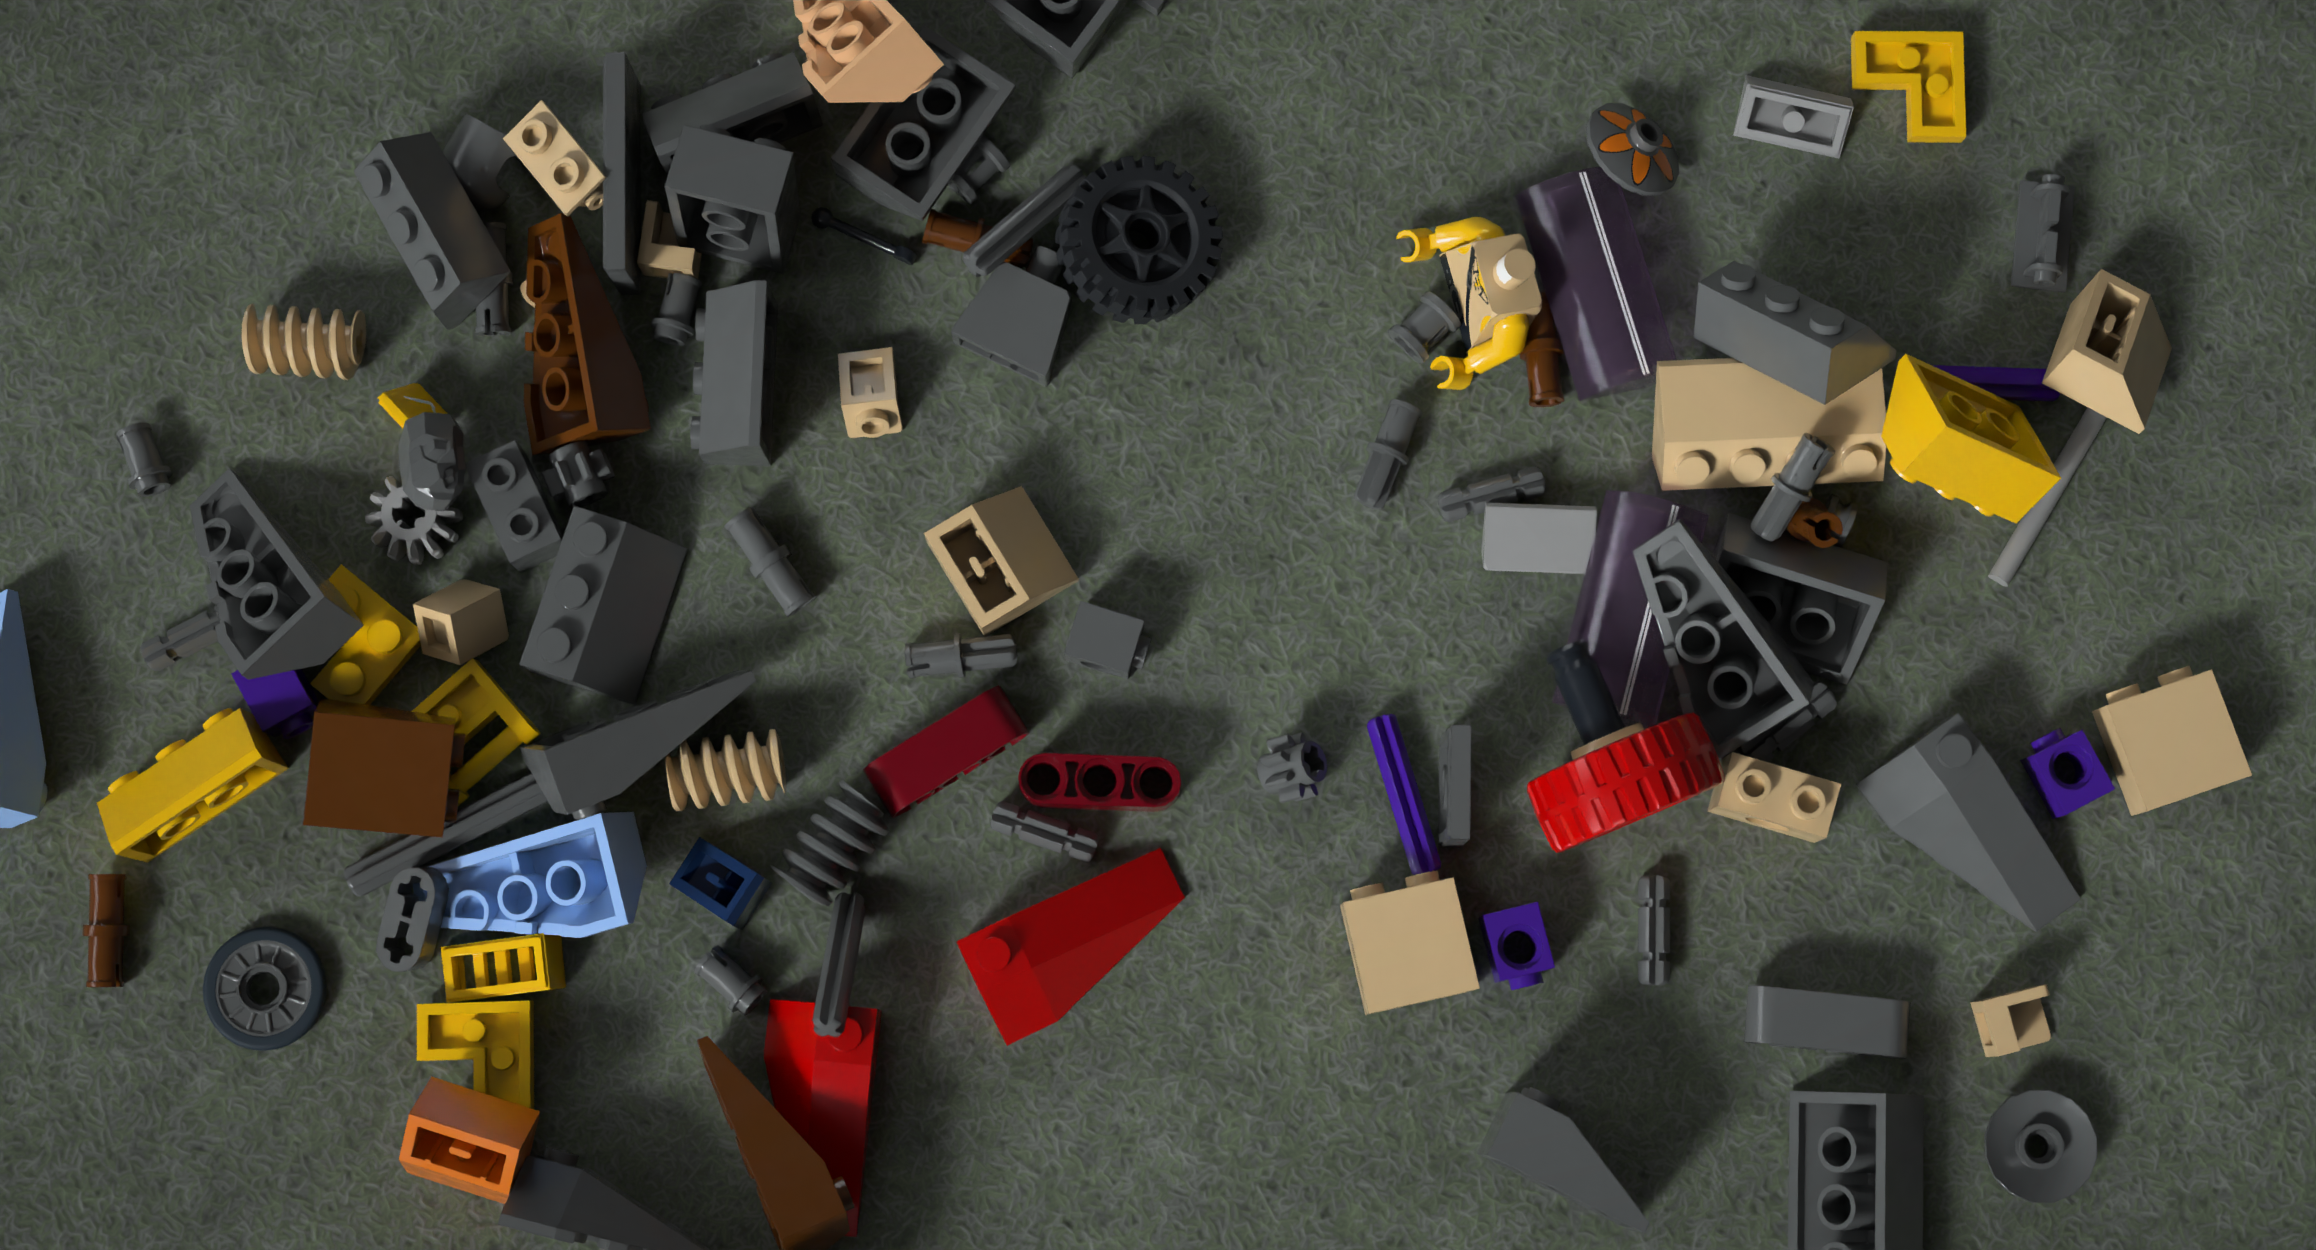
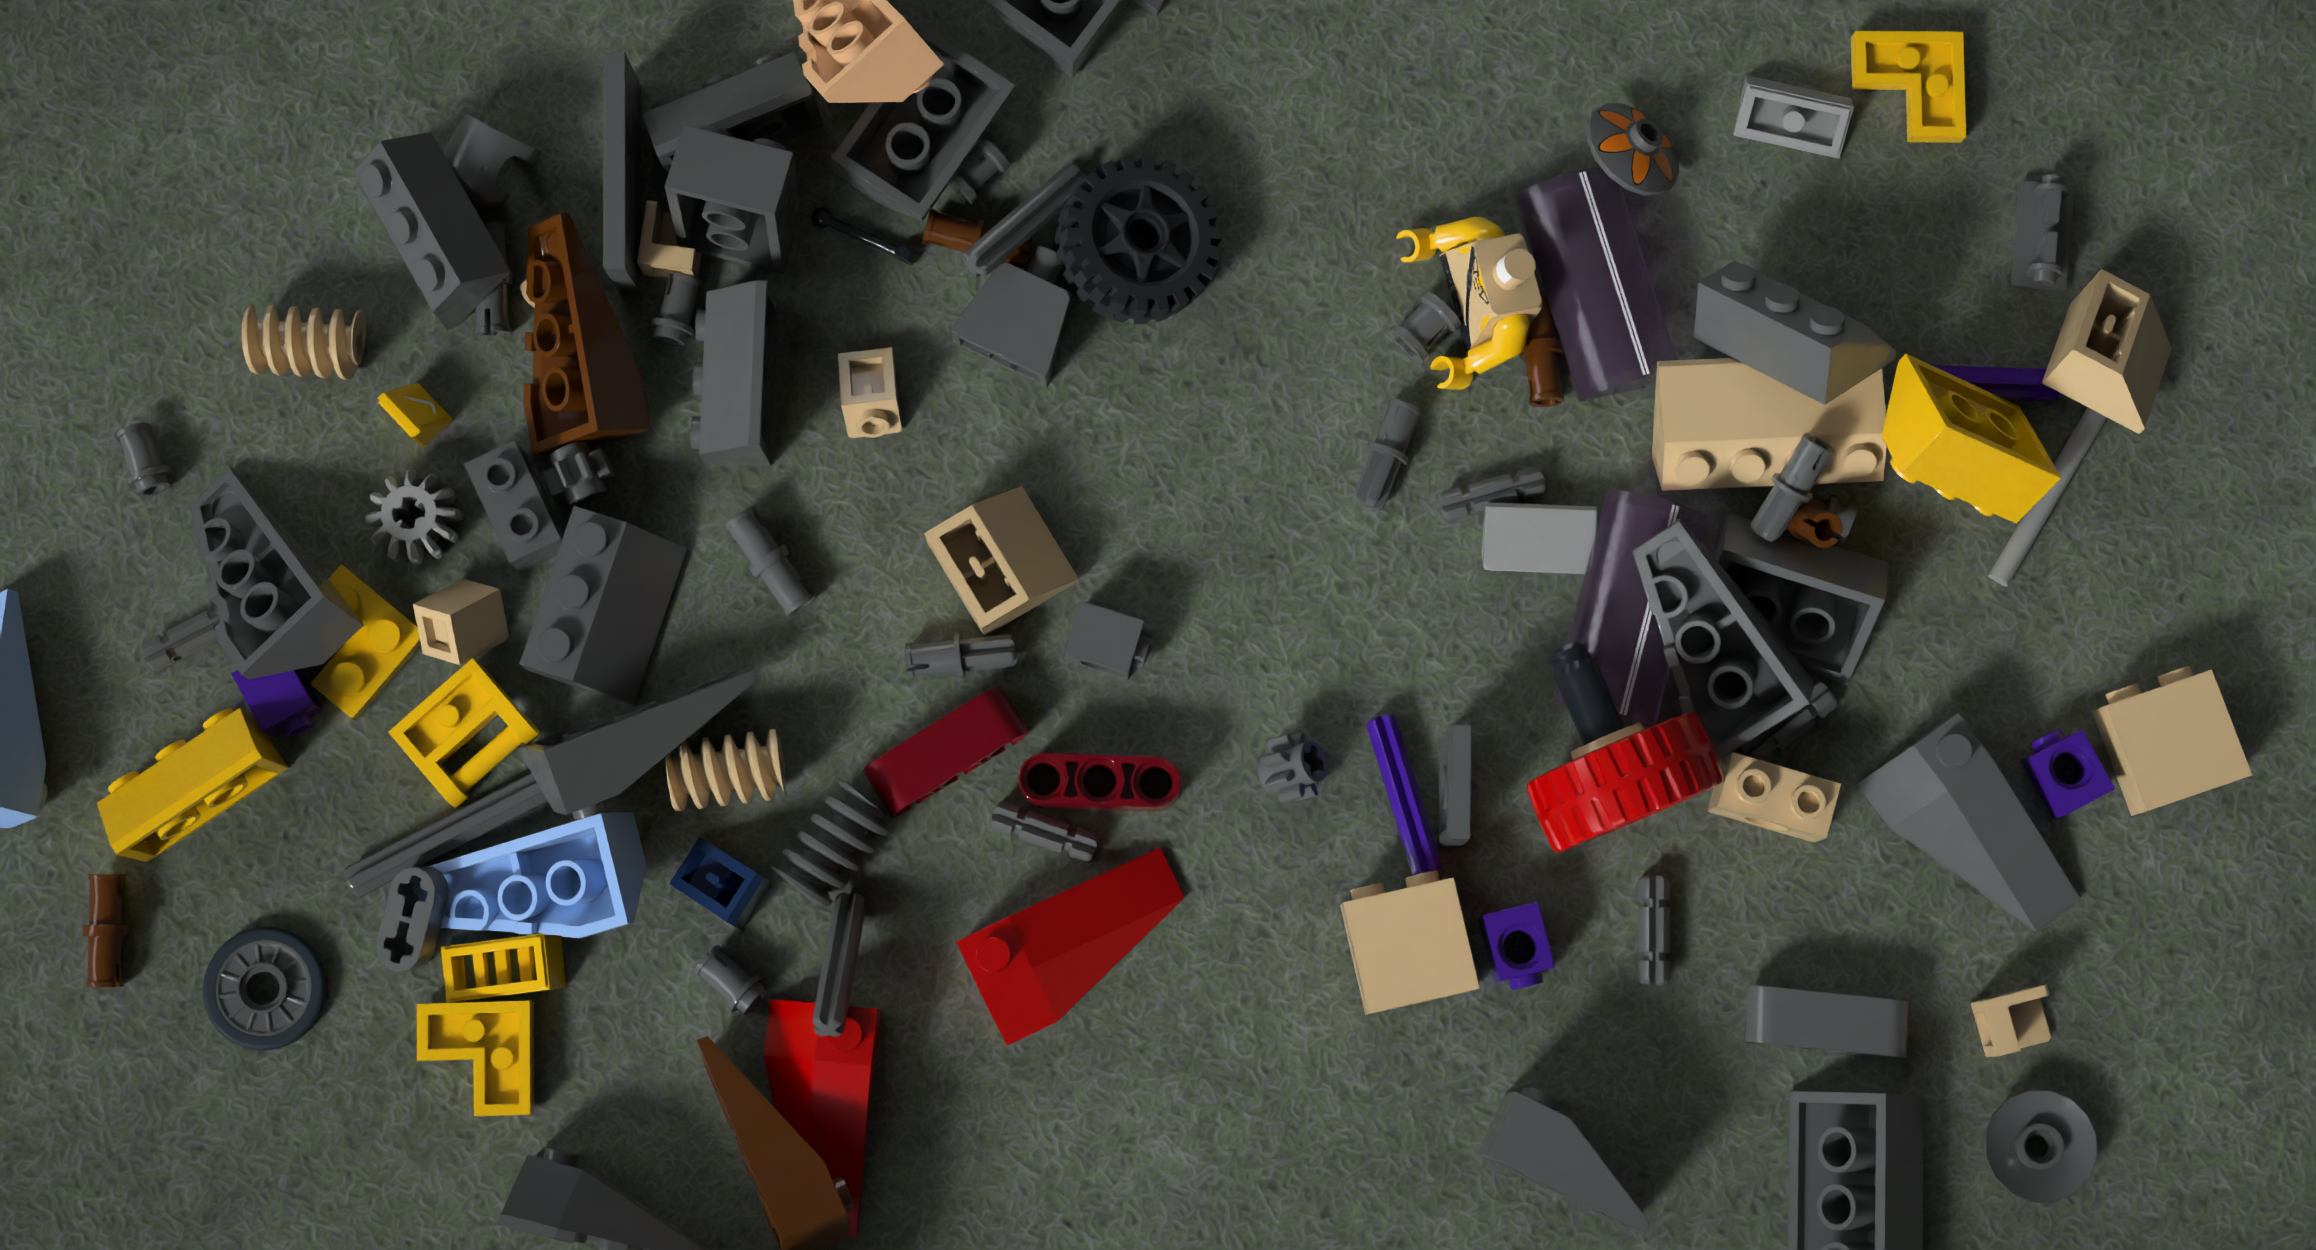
reddish brown slope [303,698,465,838] -> none
dark grey rock [398,412,466,511] -> none
orange slope [399,1076,540,1204] -> none
tan hinge [503,100,607,216] -> none

